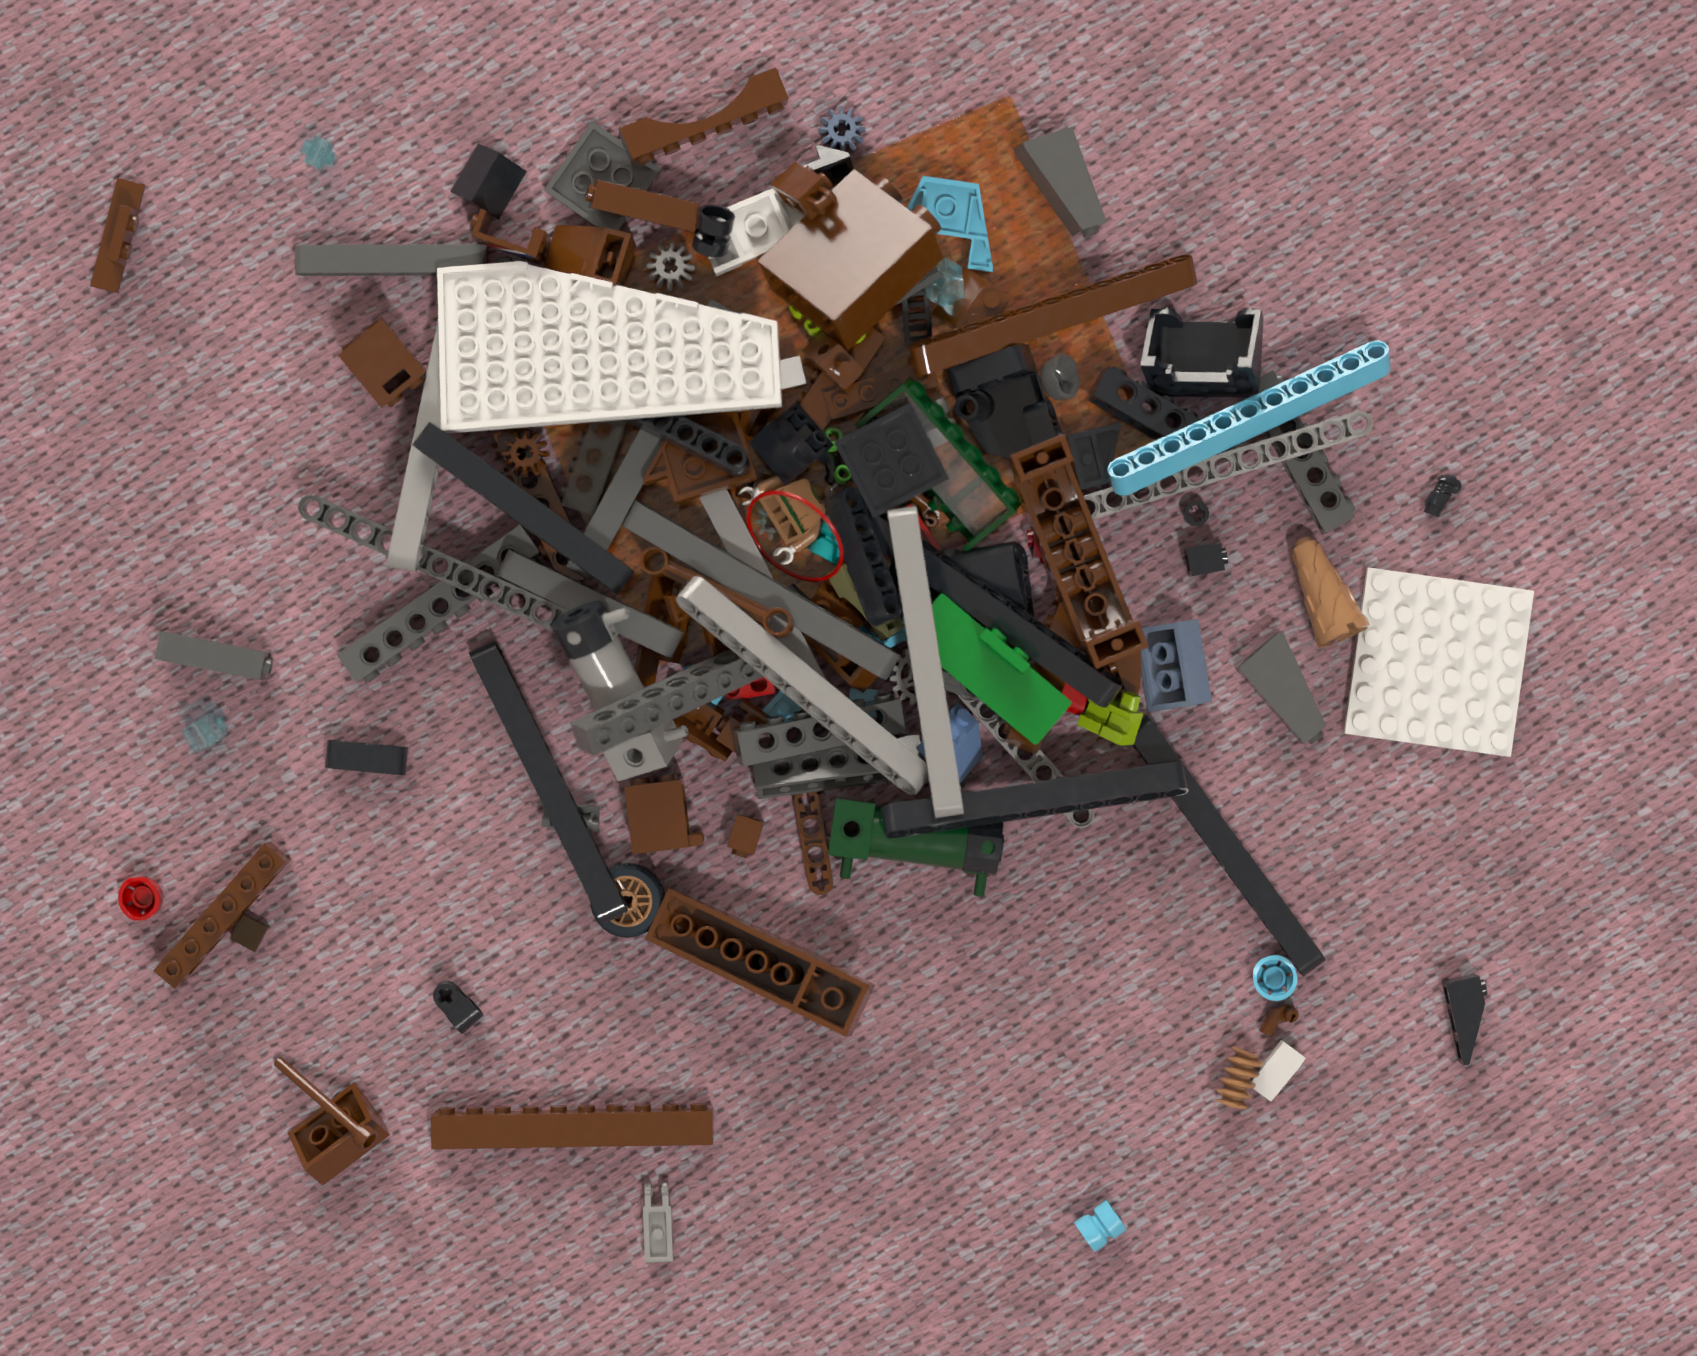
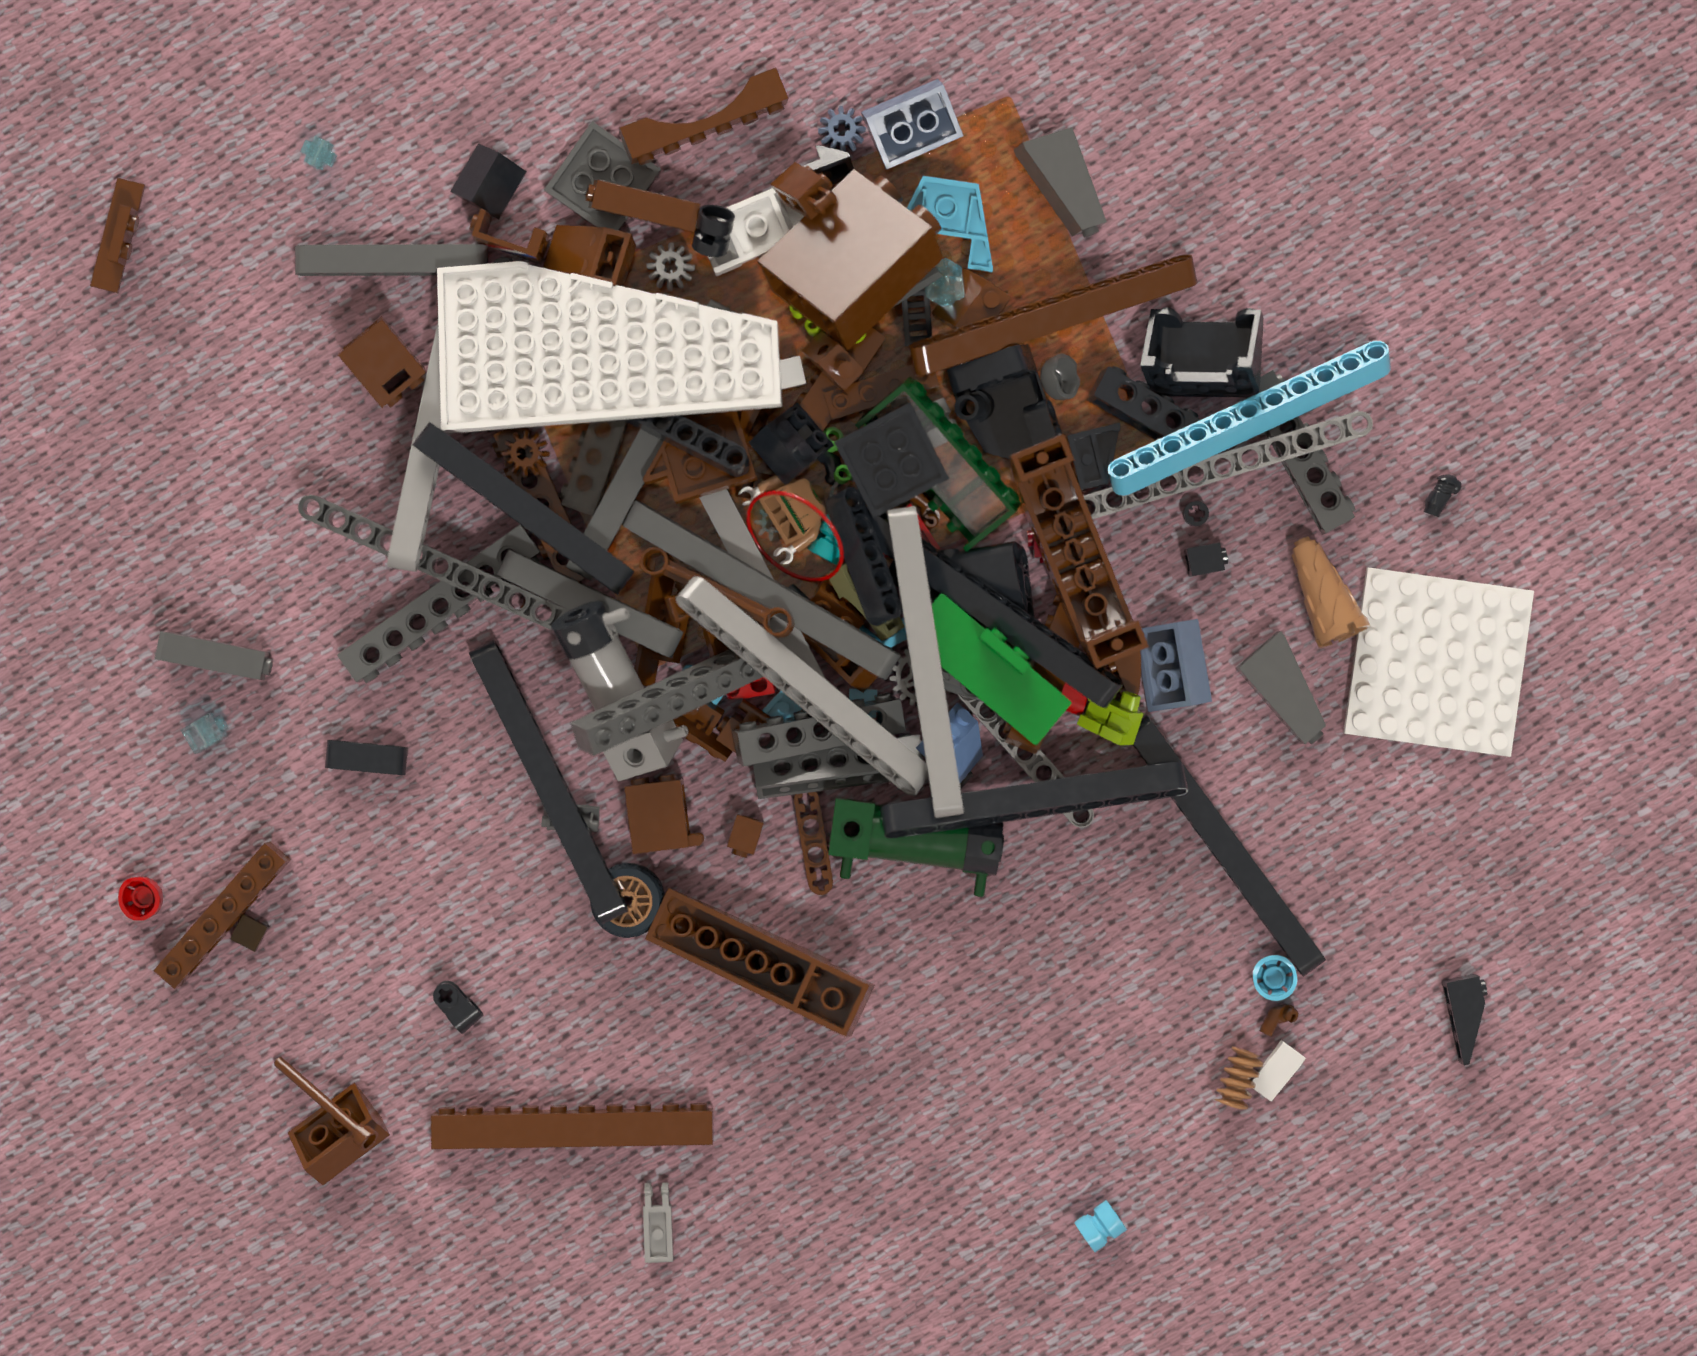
none -> sand blue slope [861,79,963,170]

